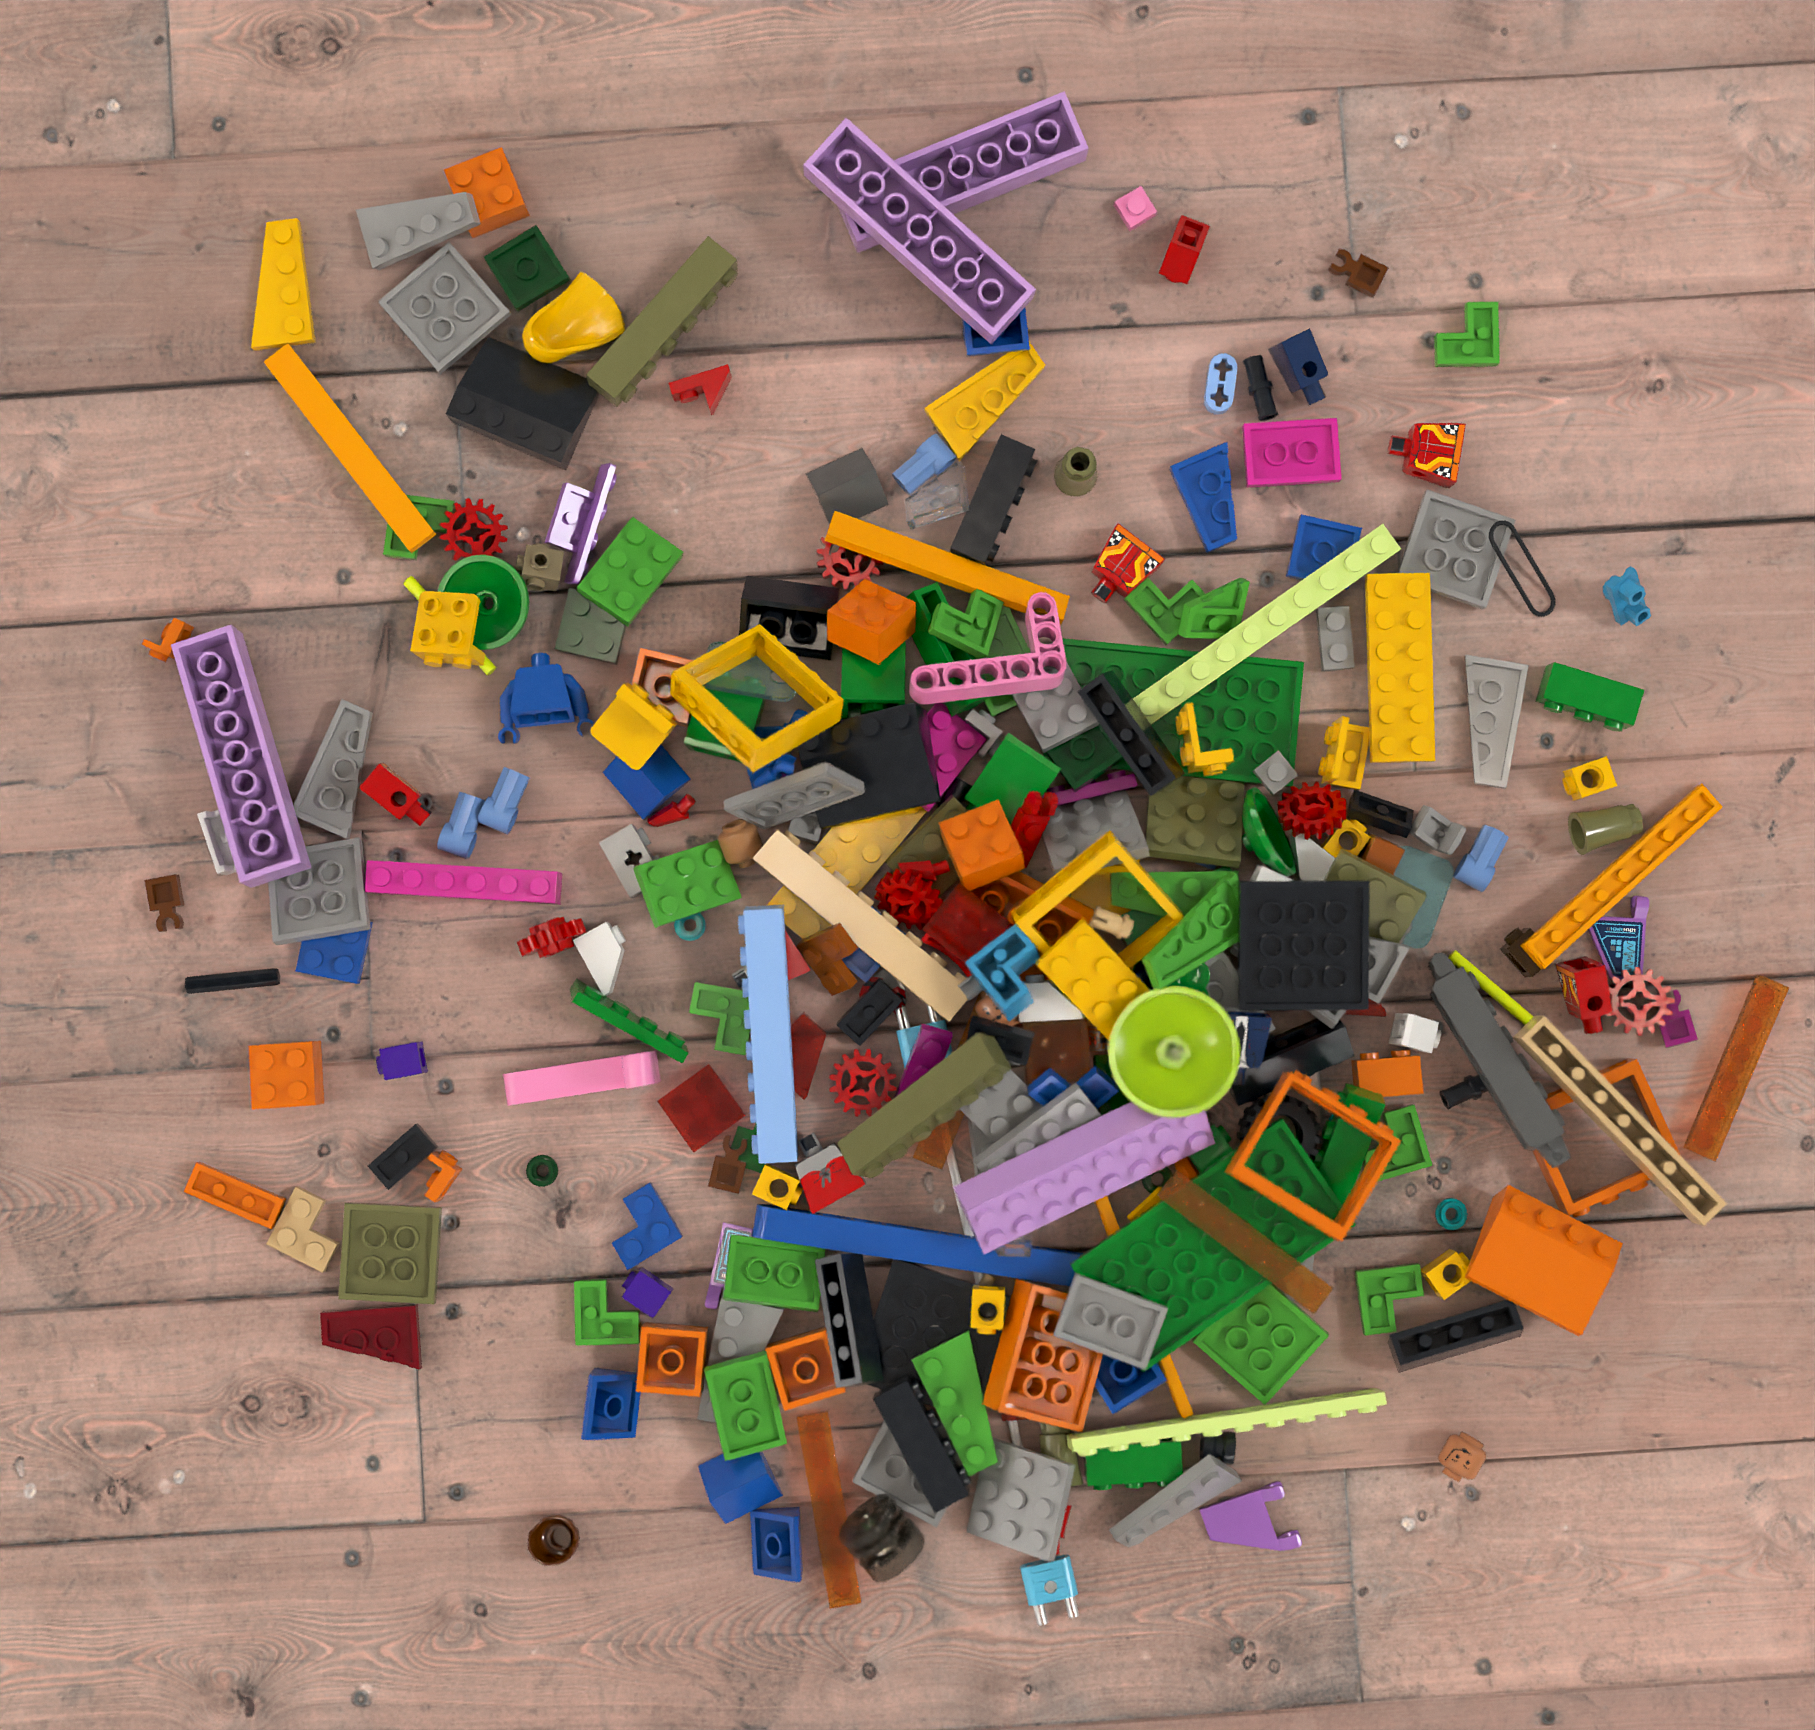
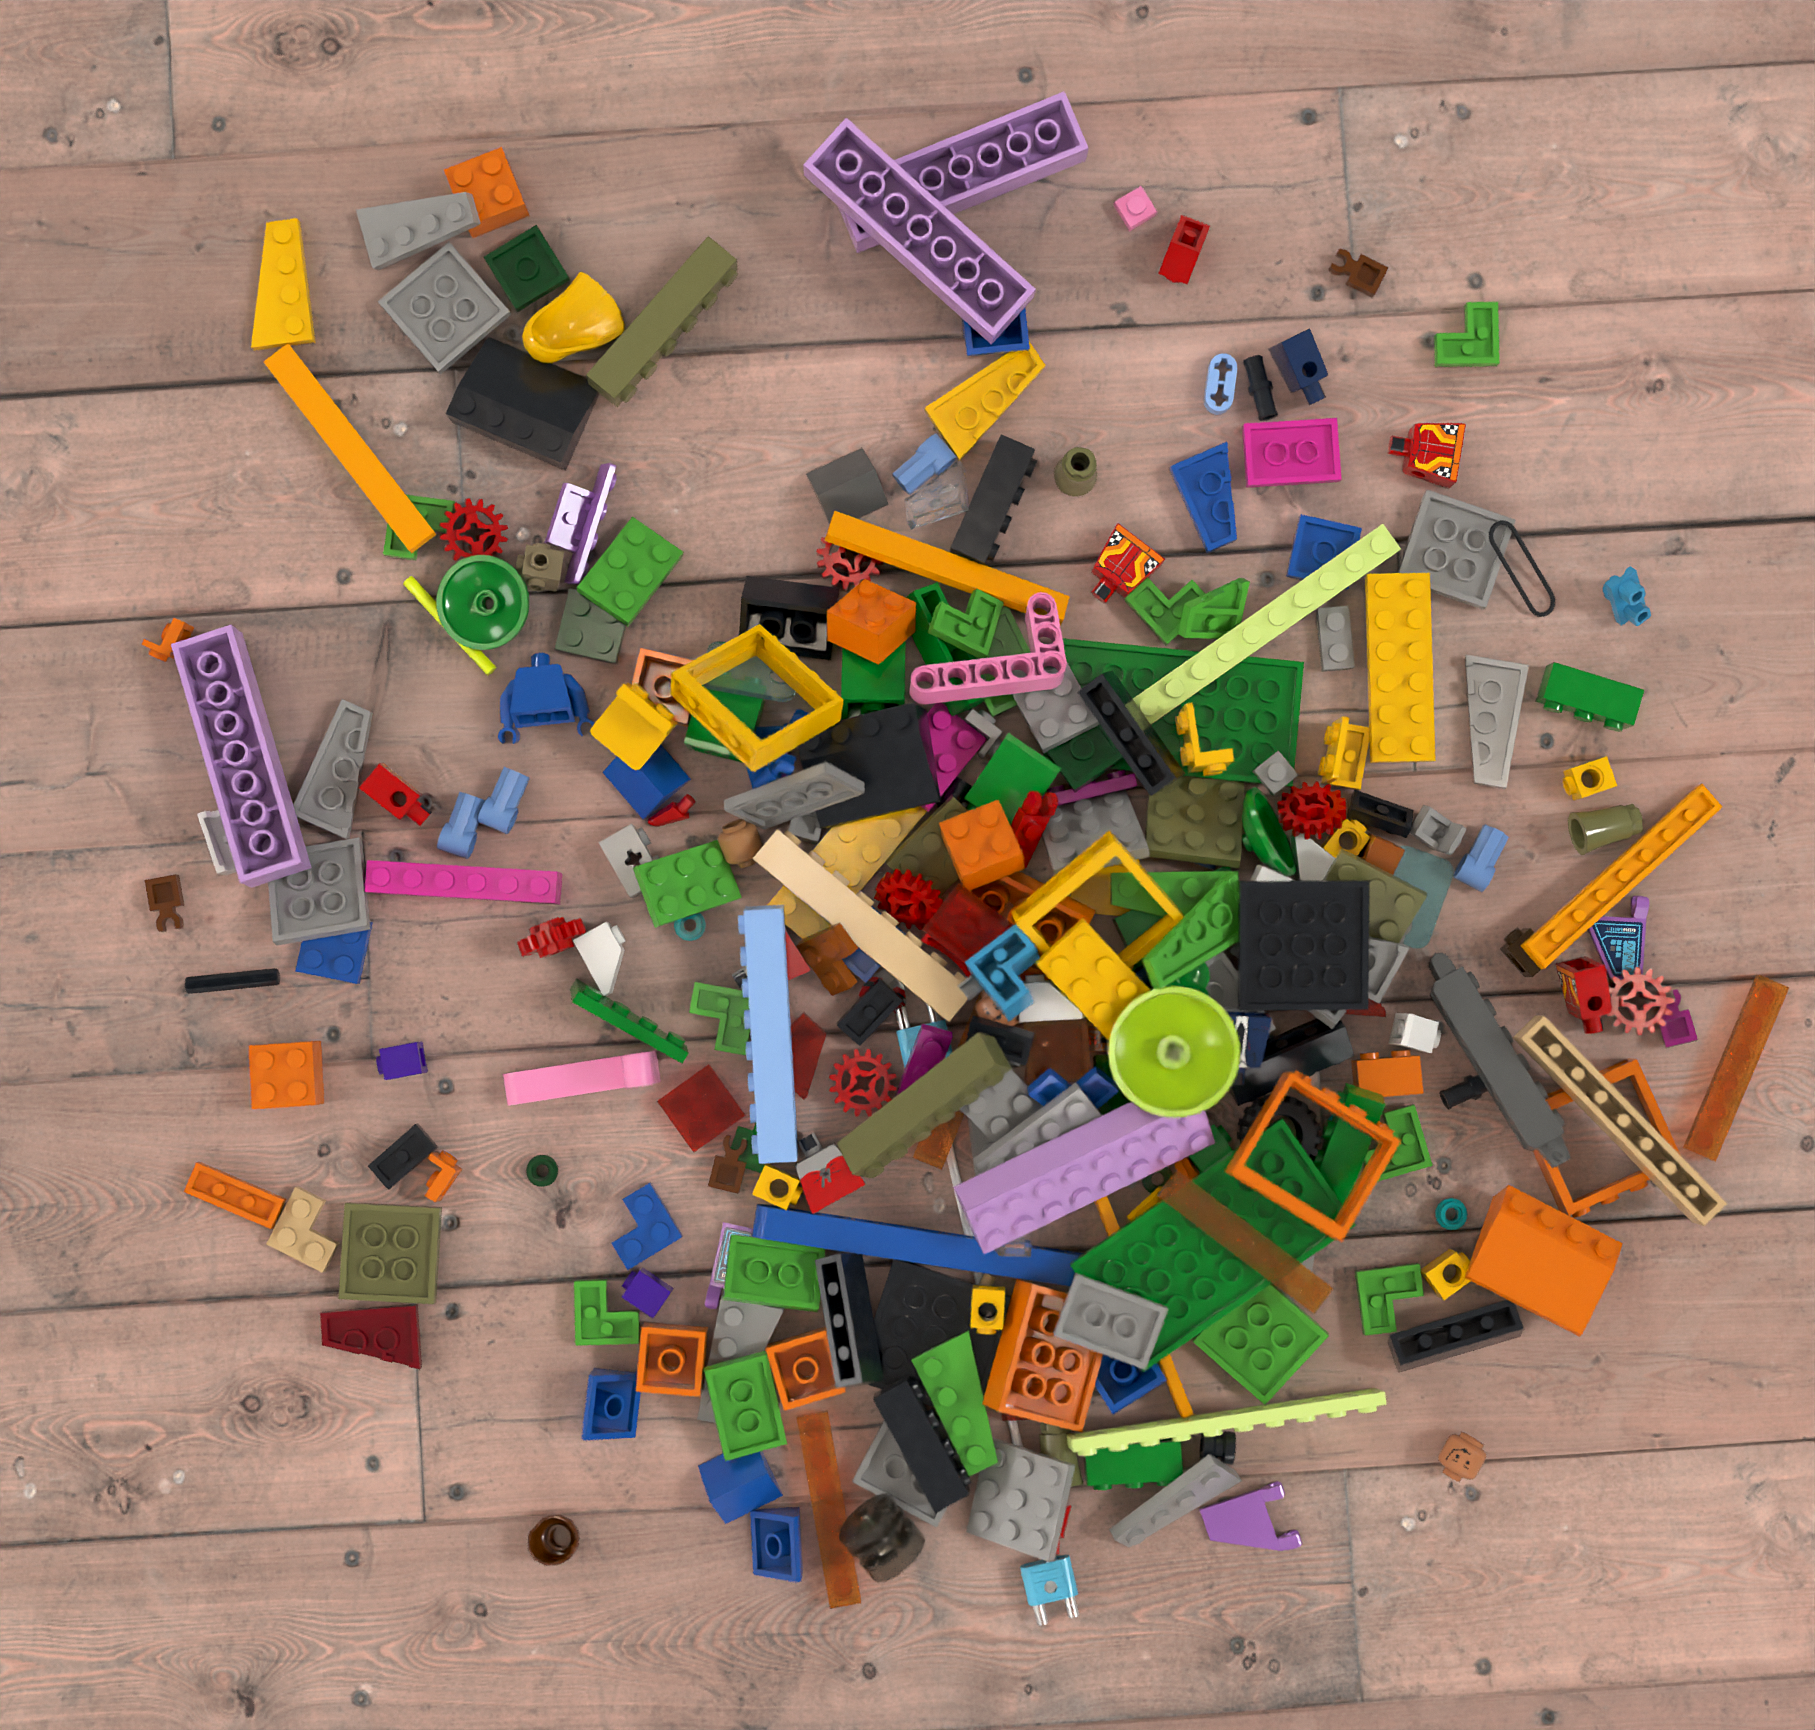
yellow bracket [410,591,485,669] -> none
red slope [668,364,732,416] -> none
red bar [897,860,950,882] -> none
tan pin [1090,906,1134,939] -> none
neon yellow bar [1448,950,1534,1025] -> none

